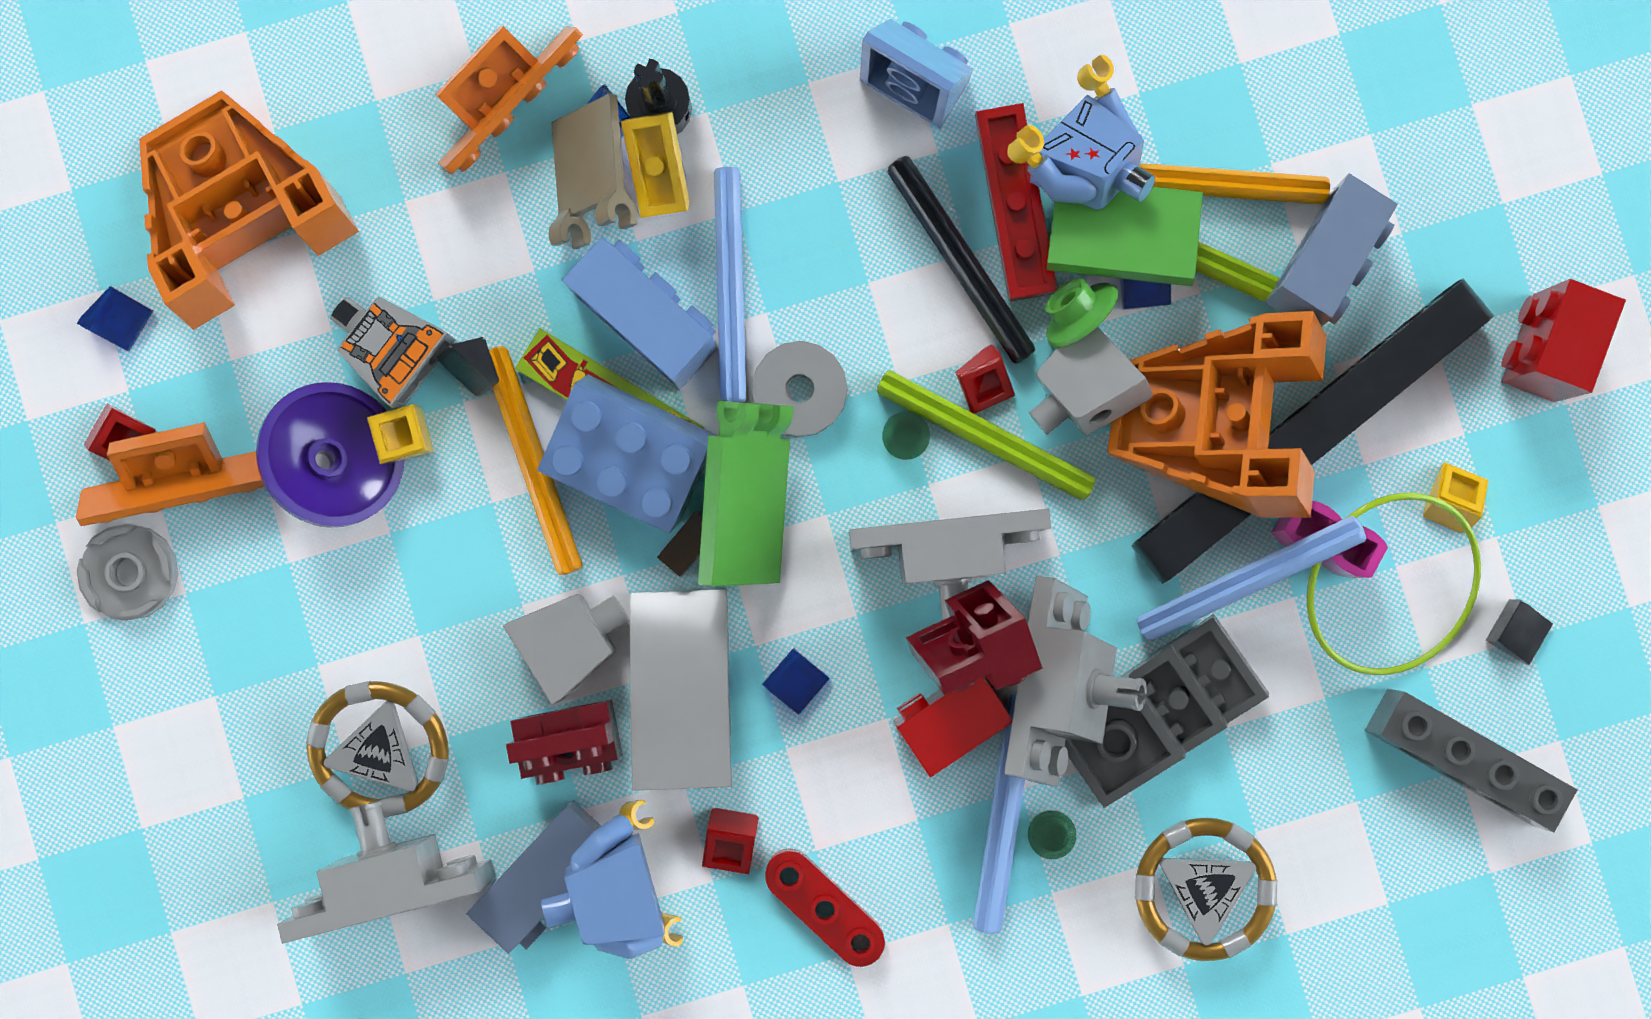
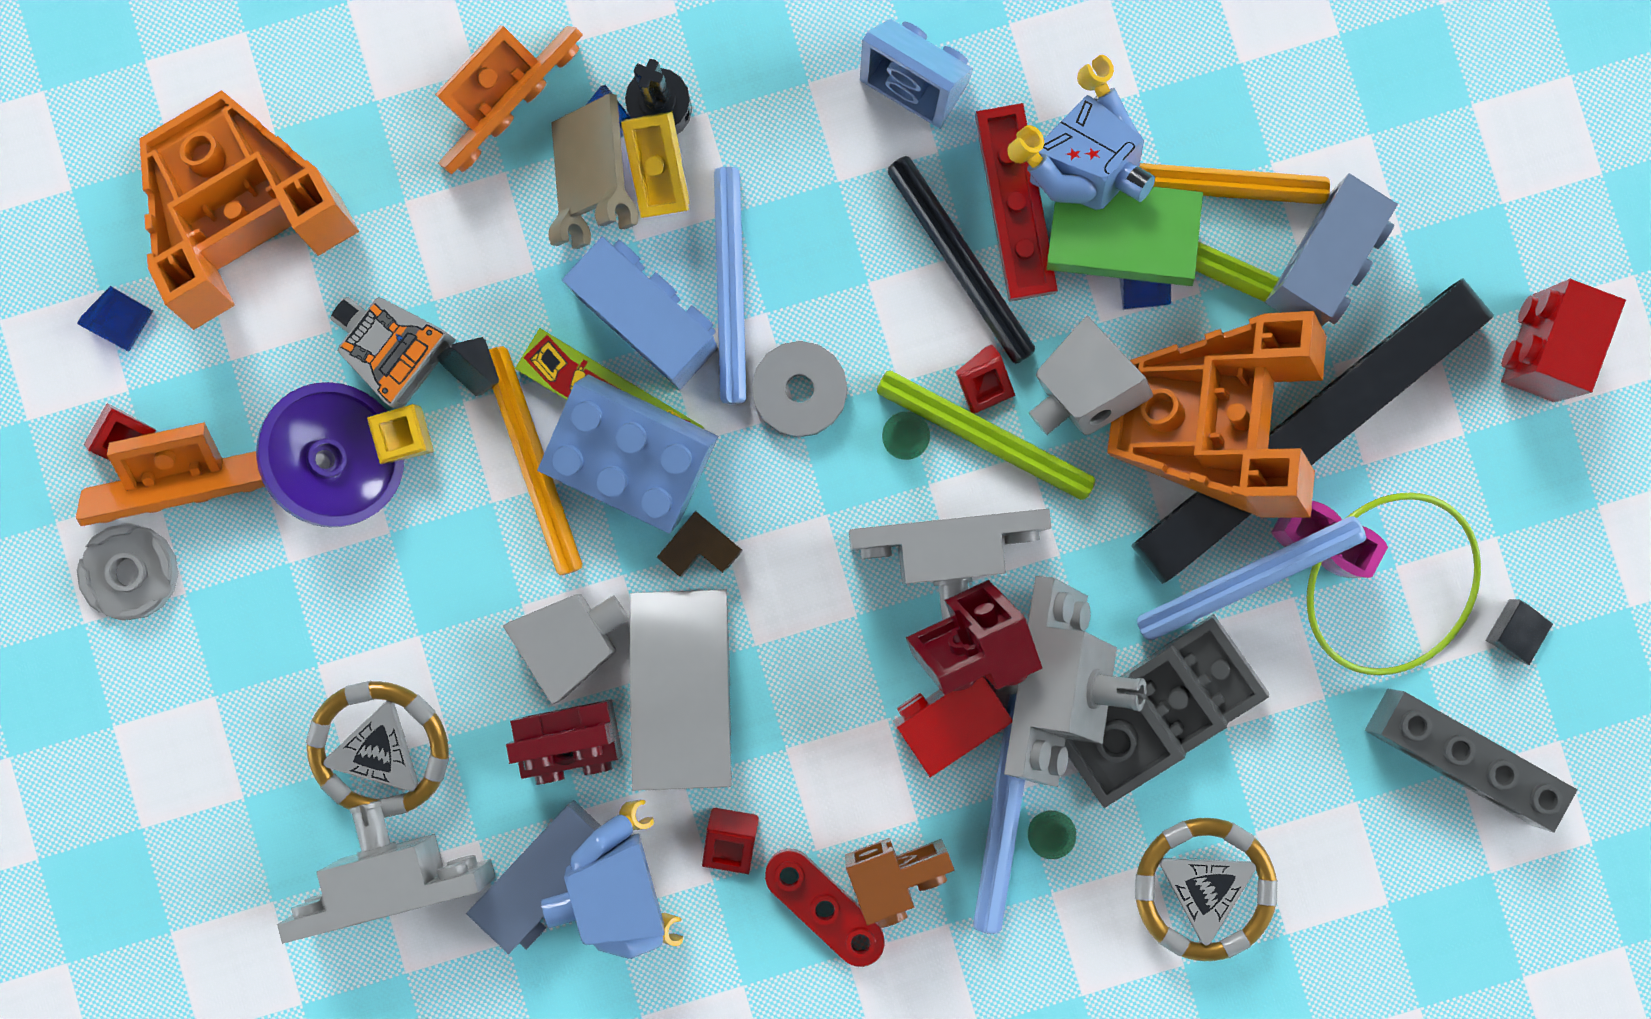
bright green tile [698,401,794,586] -> none
clear blue slope [762,647,830,715] -> none
bright green piece [1045,278,1118,348] -> none
yellow slope [1423,462,1488,533] -> none
none -> dark orange brick [845,838,955,928]

